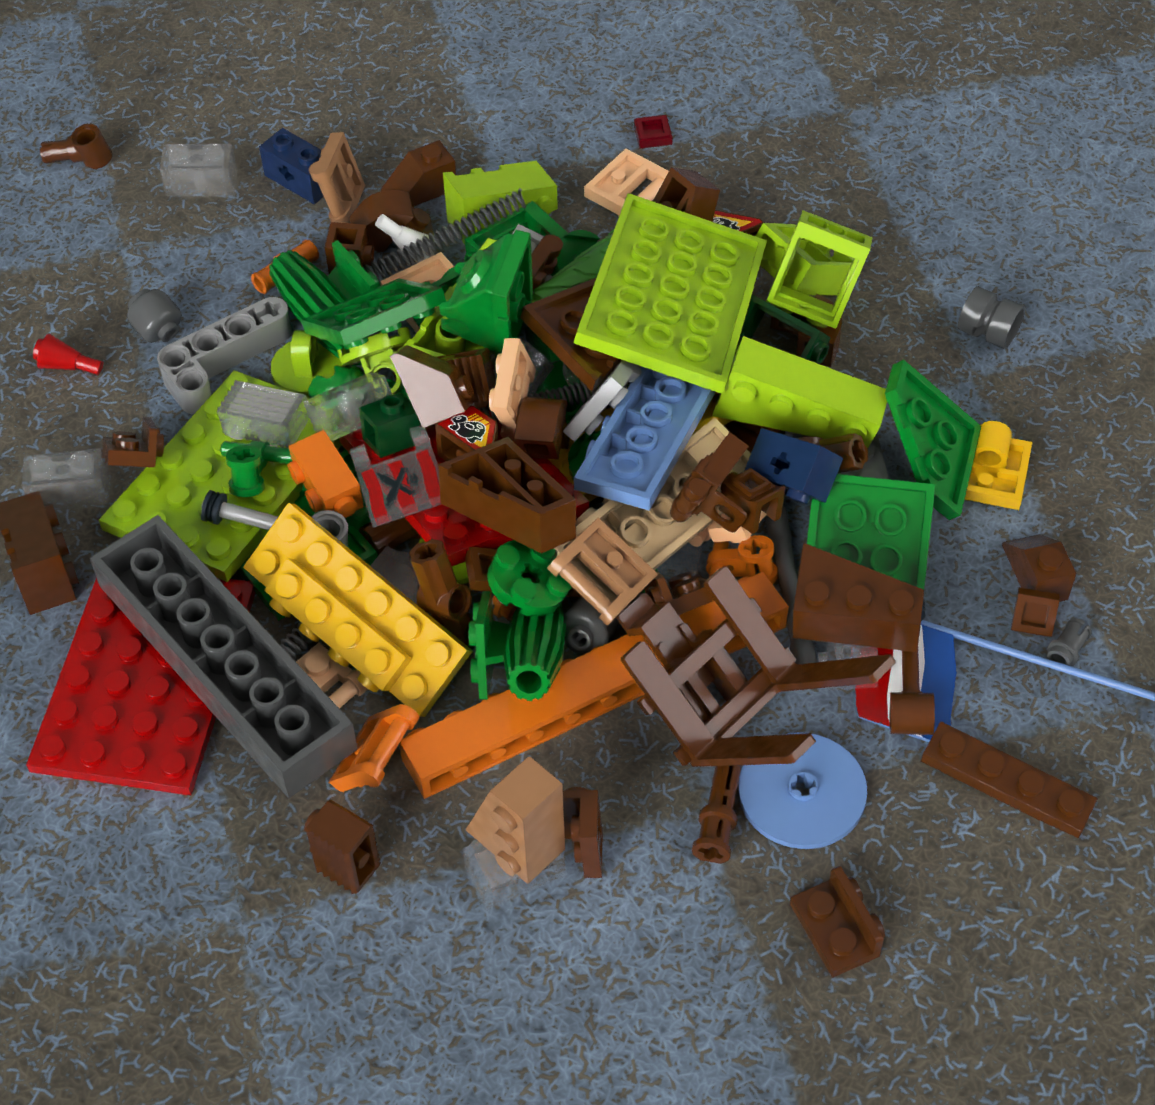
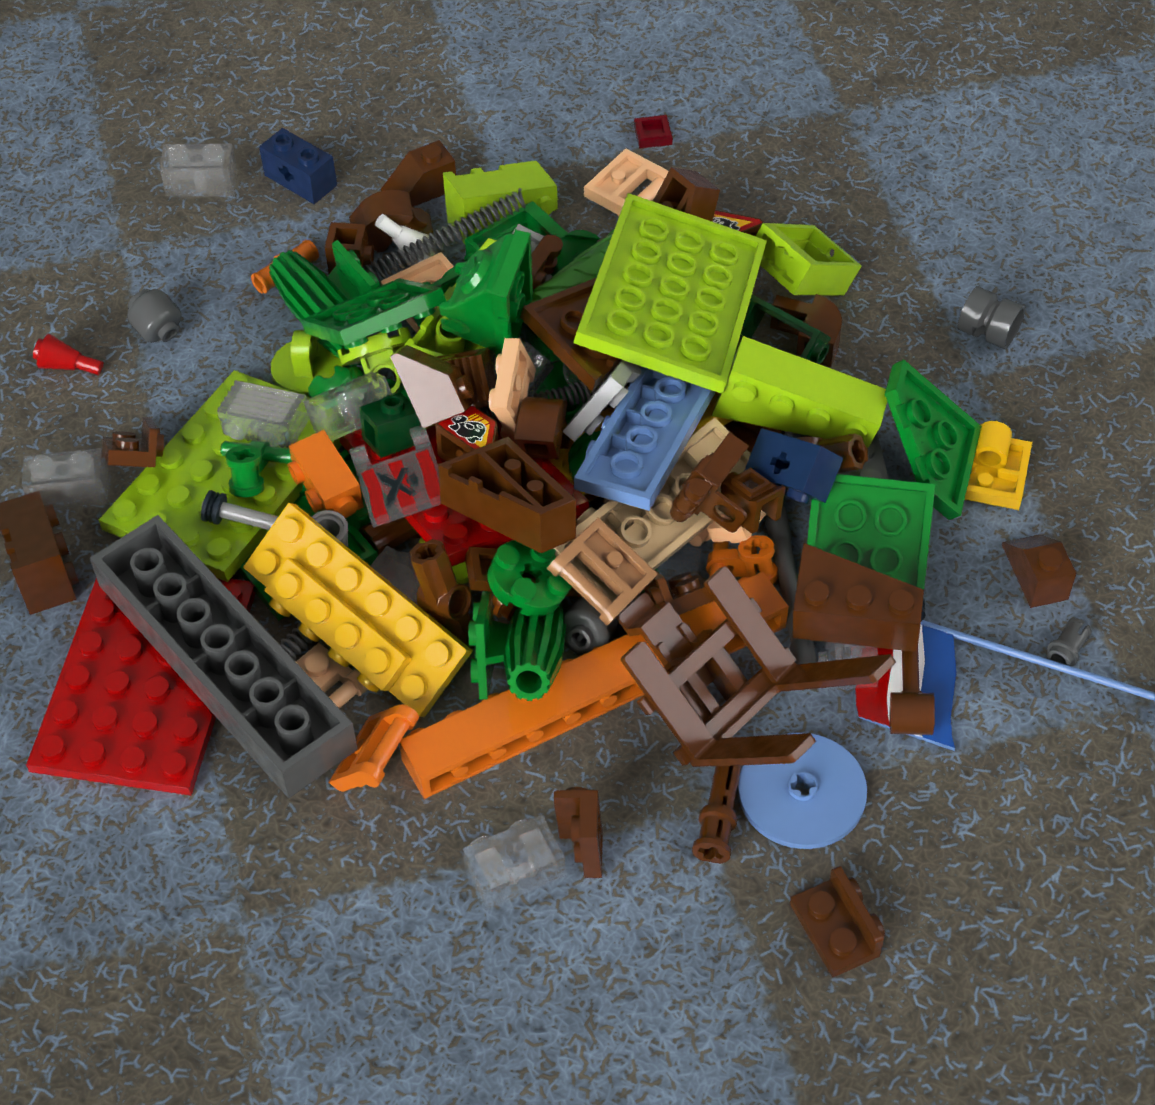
reddish brown pin [40,124,112,169] -> none
light grey beam [157,297,292,414] -> none
reddish brown brick [304,800,381,894] -> none
medium nougat plate [309,132,365,223] -> none
medium nougat wedge [466,756,565,884] -> none
lime window [766,210,873,329] -> none
reddish brown plate [921,721,1098,838] -> none
reddish brown tile [1011,587,1060,637] -> none

